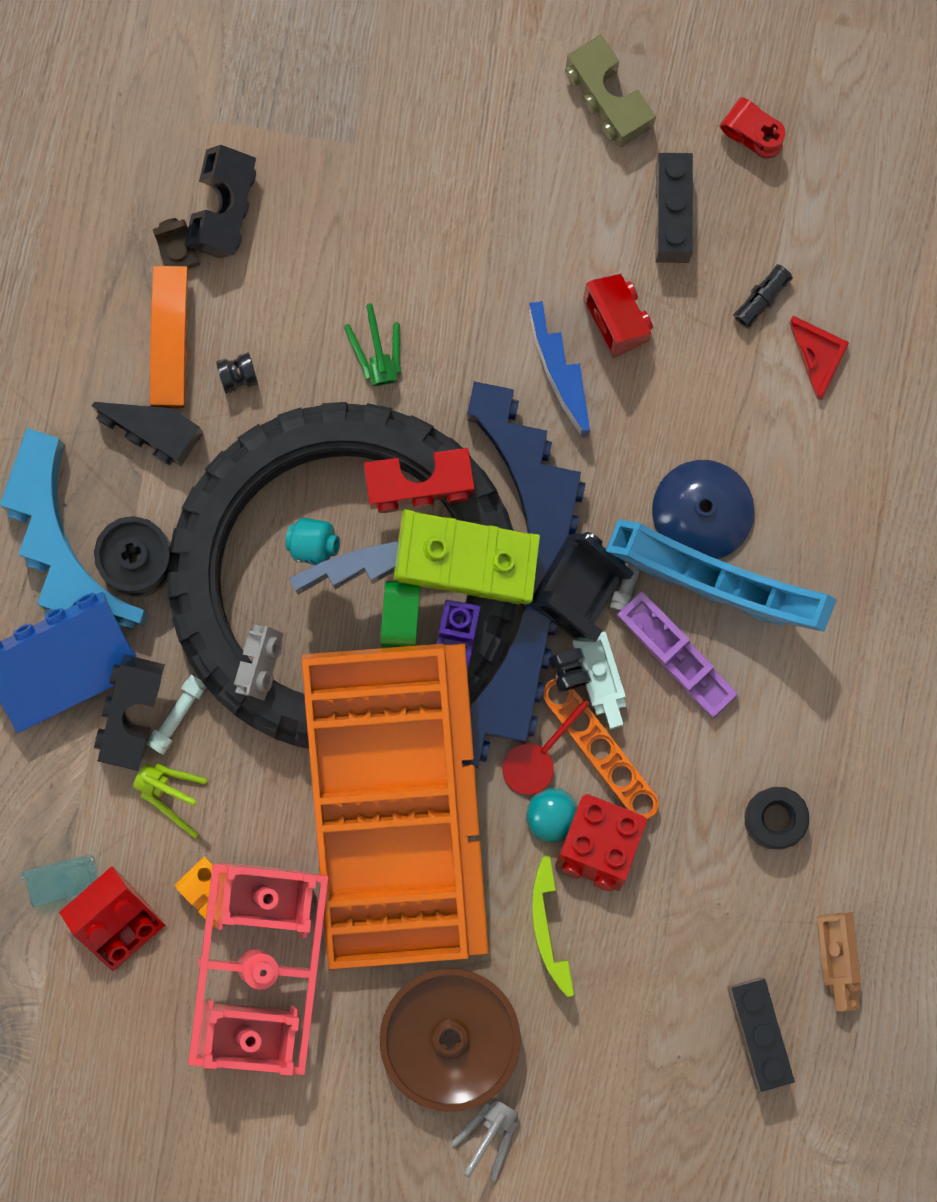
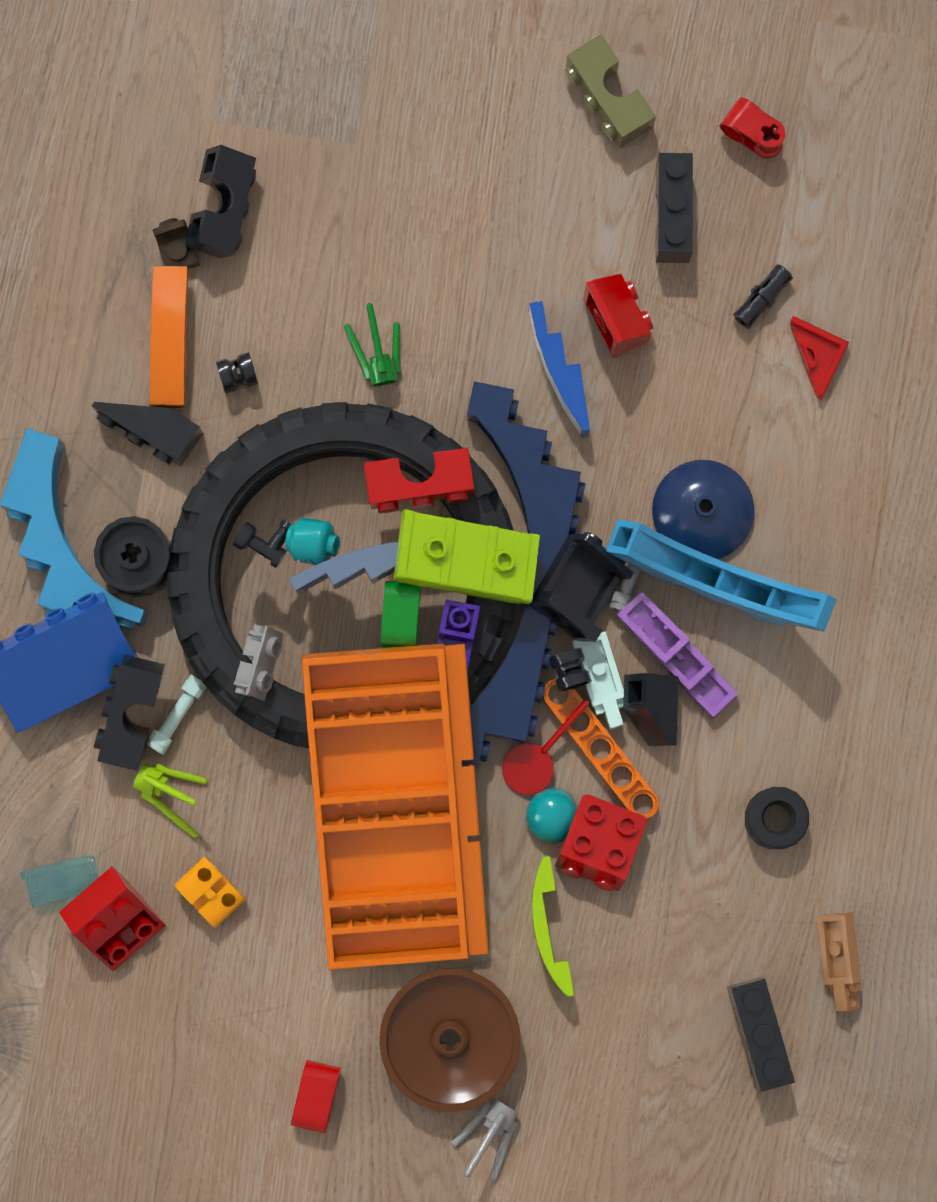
coral piece [188,862,329,1076] -> none
none -> black piece [233,520,292,568]
none -> red beam [291,1060,341,1134]
none -> black slope [623,673,679,747]

